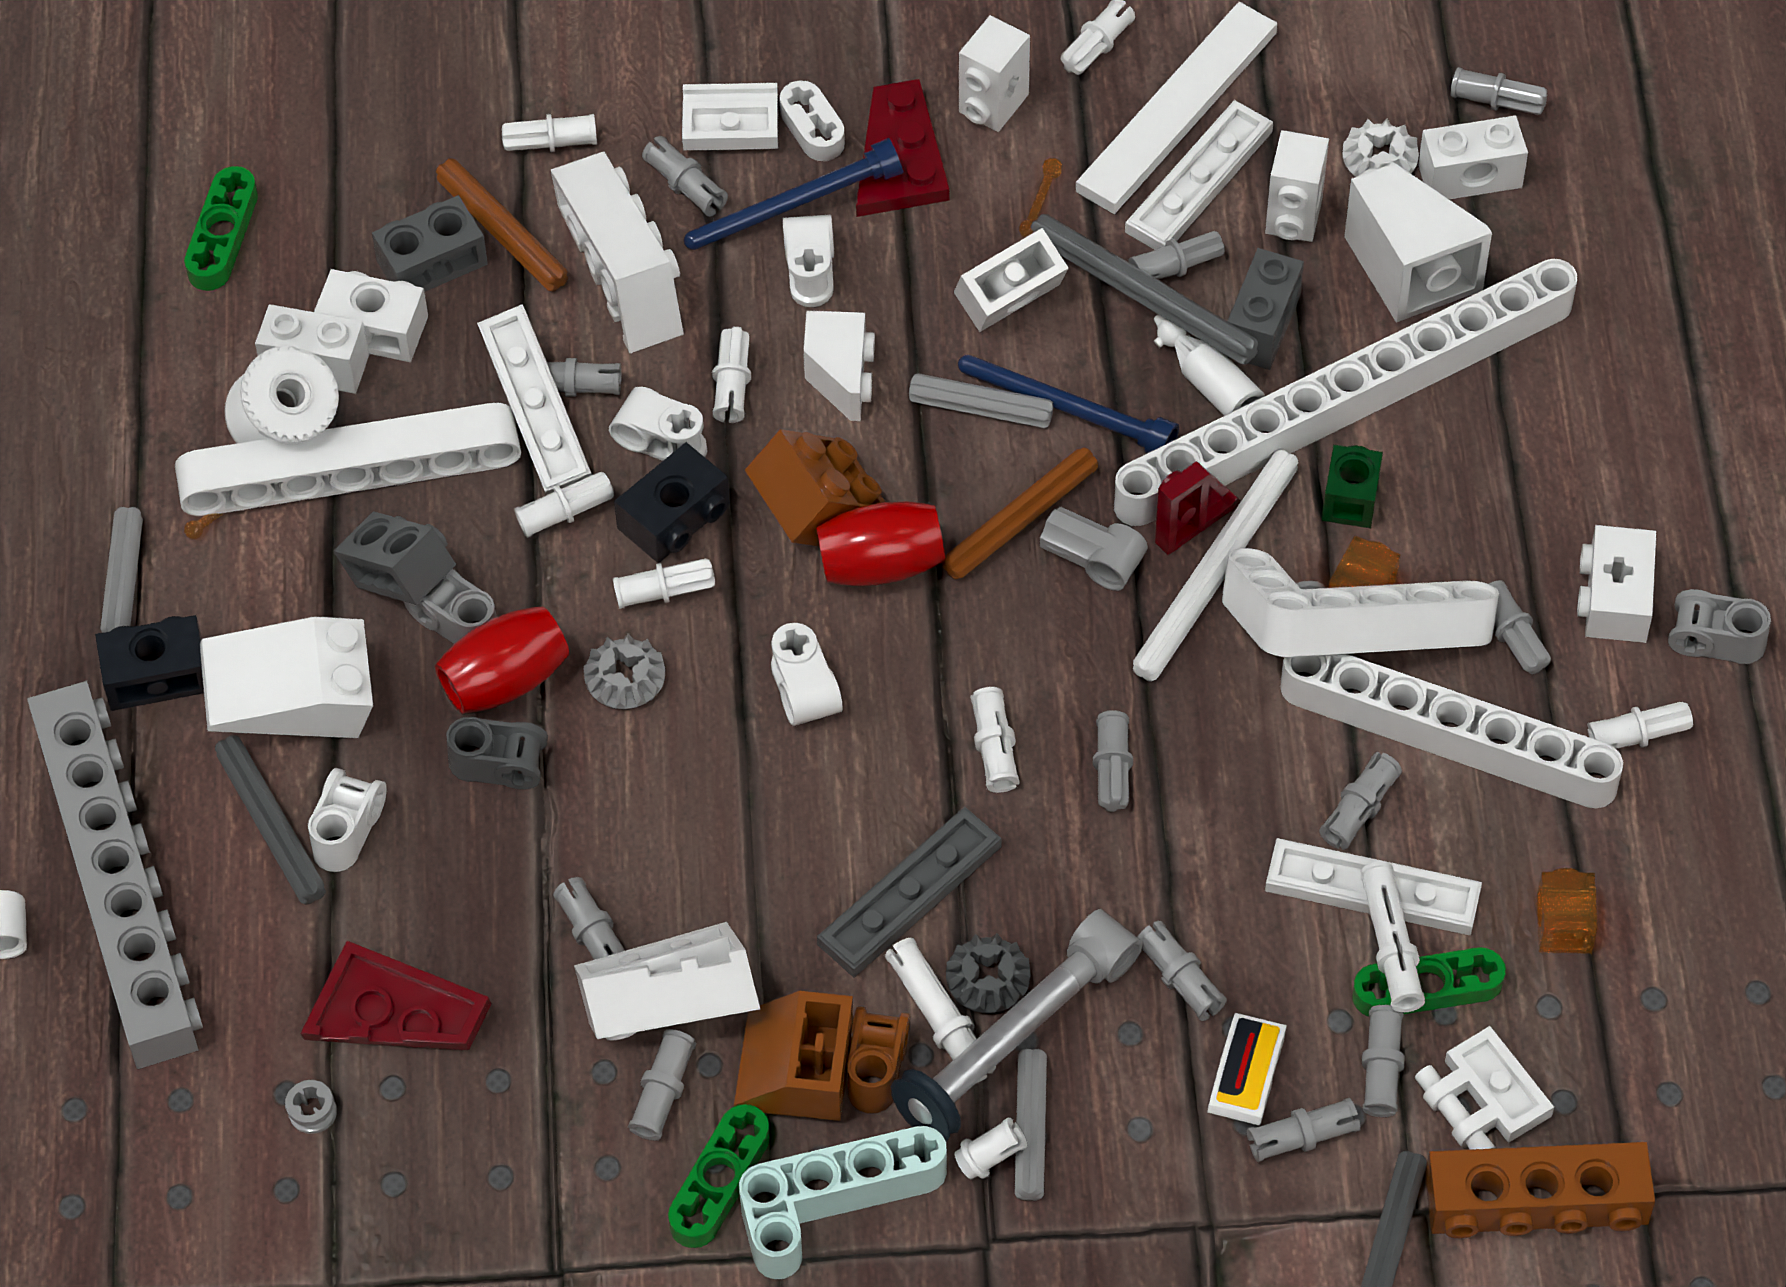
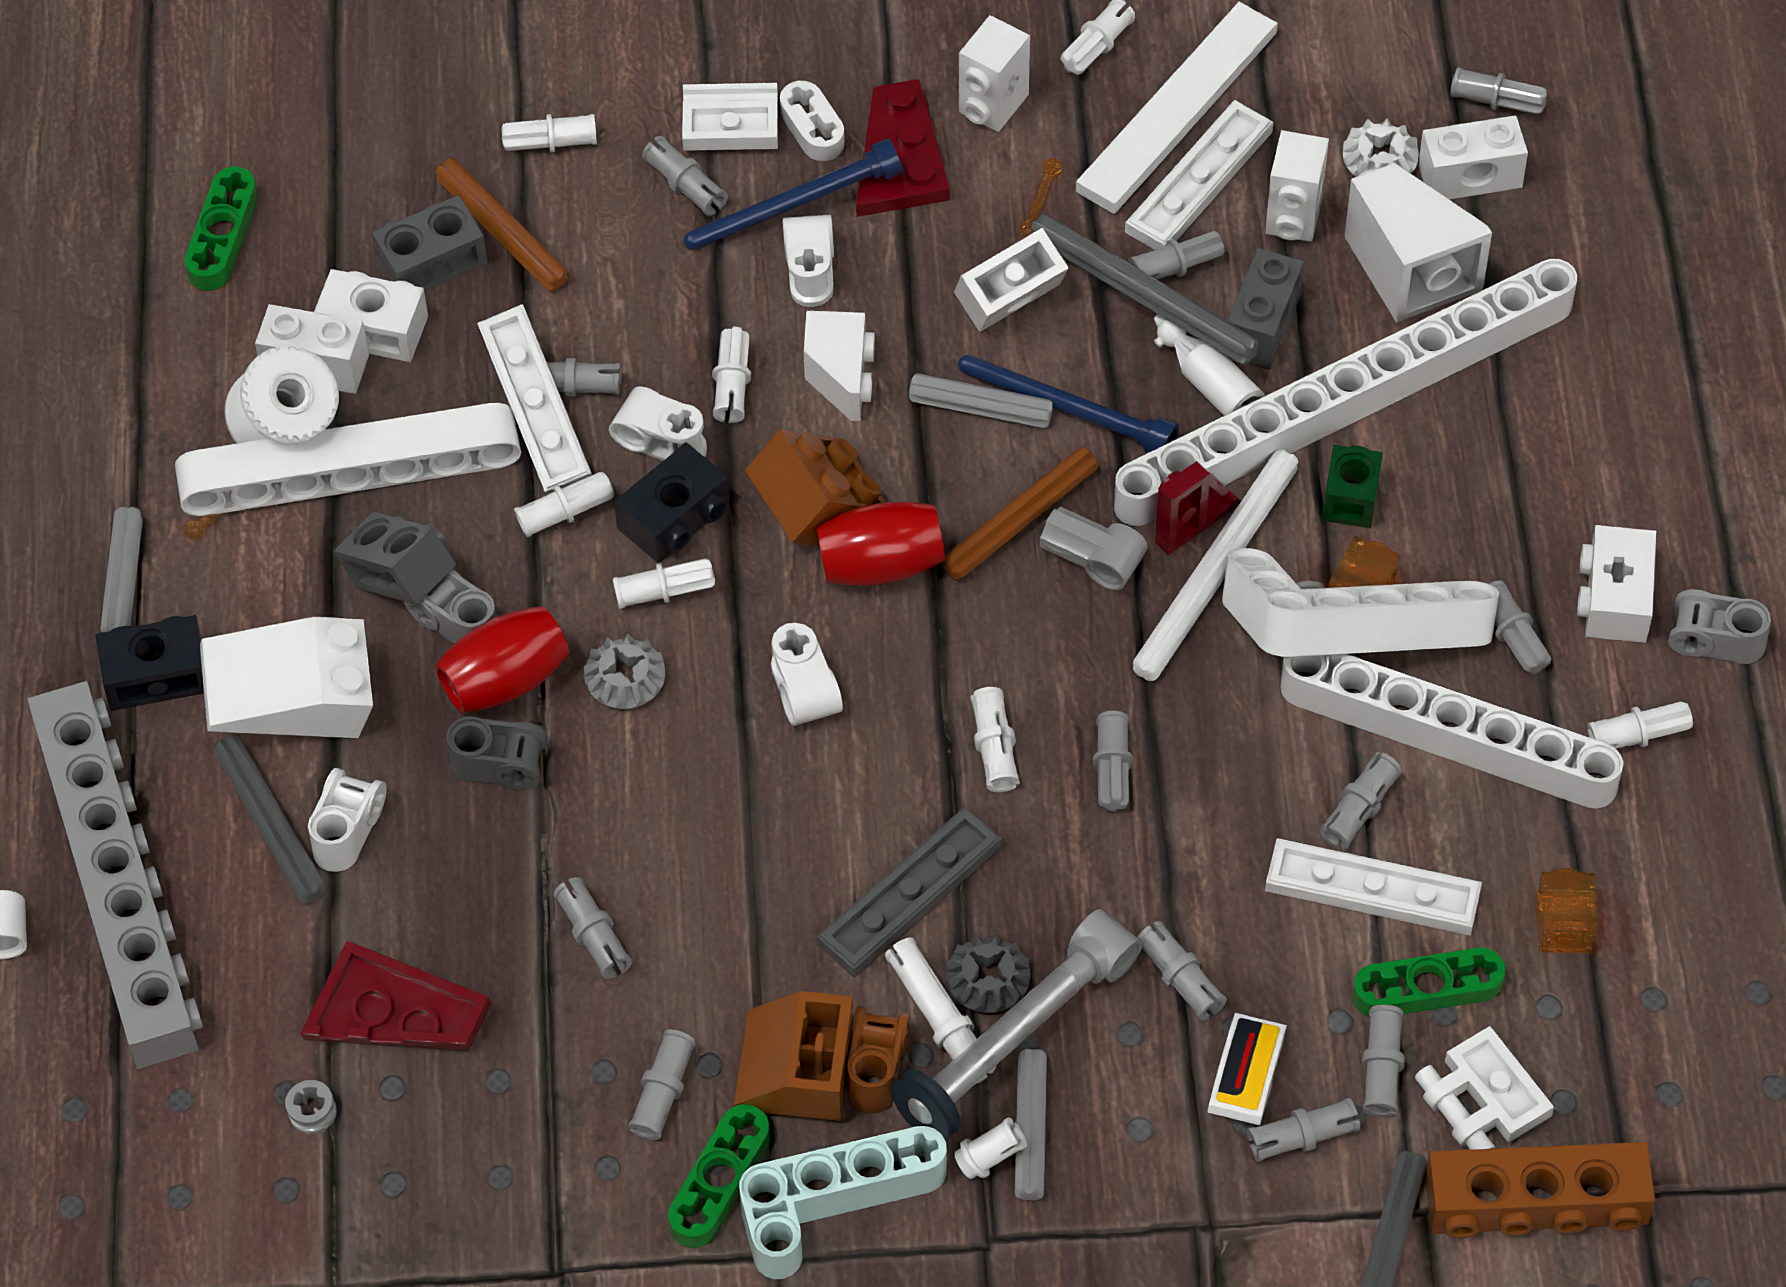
white wedge [551,152,684,353] -> none
white wedge [574,922,760,1040] -> none
white pin [1360,861,1425,1012] -> none

